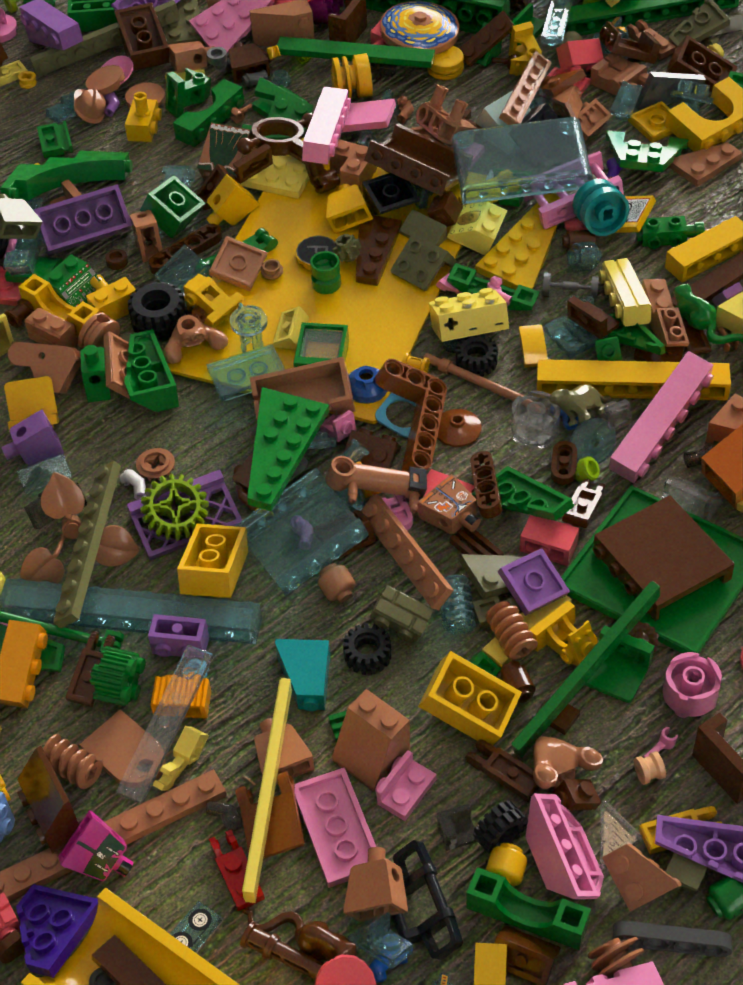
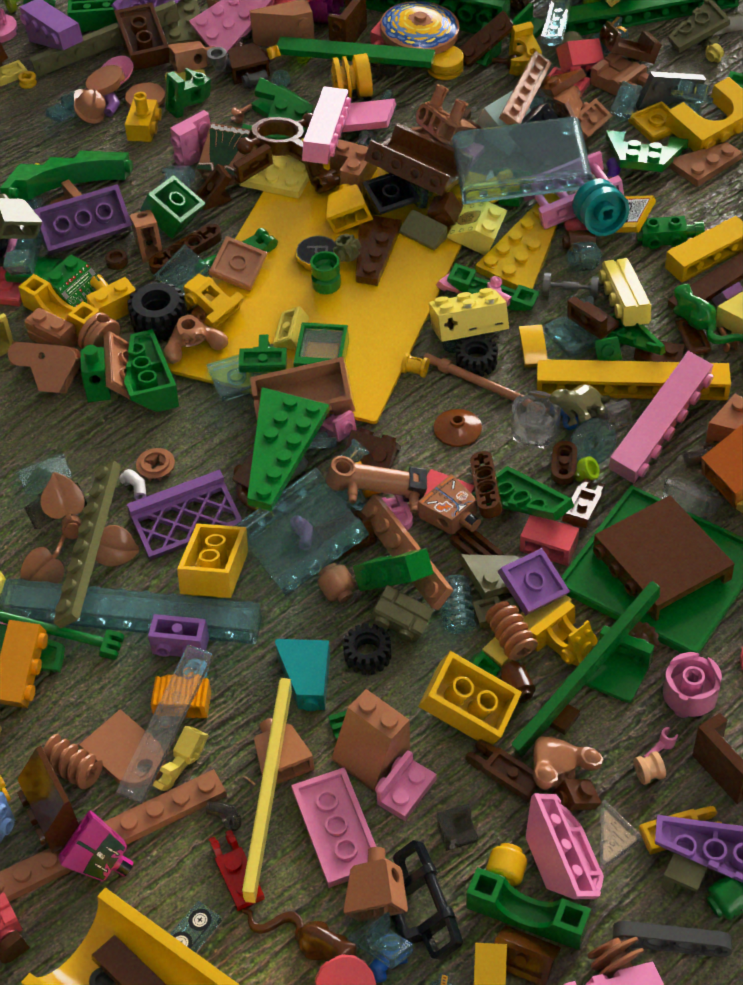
medium lavender torso [1,409,64,465] -> none
reddish brown bush [4,298,34,328] -> none
yellow bracket [4,376,60,430] -> none
dark purple plate [16,884,98,978] -> none
green plate [37,121,73,158] -> none
reddish brown hinge [65,631,115,707] -> none
green brick [90,646,146,706] -> none
lime gear [140,473,209,541] -> none
green arch [173,79,245,147] -> none
yellow torso [206,174,260,226] -> none
clear light blue piece [230,303,268,355] -> none
dark orange flag [235,772,305,859] -> none
reddish brown pin [240,922,324,980] -> none
medium nougat plate [261,259,283,280] -> none
blue piece [349,366,387,404] -> none
dark orange beam [375,359,447,471] -> none
medium azure piece [375,393,416,438] -> none
olive bracket [390,233,457,291] -> none
nougat arm [397,96,414,123] -> none
black tyre [473,800,528,854] -> none
nougat wing [602,843,682,912] -> none
nougat hinge [626,20,676,60] -> none
nougat slope [641,279,689,347] -> none
reddish brown slope [665,35,737,92] -> none
none -> bright pink plate [170,110,211,168]
none -> green hinge [238,334,287,373]
none -> green arch [353,548,434,591]

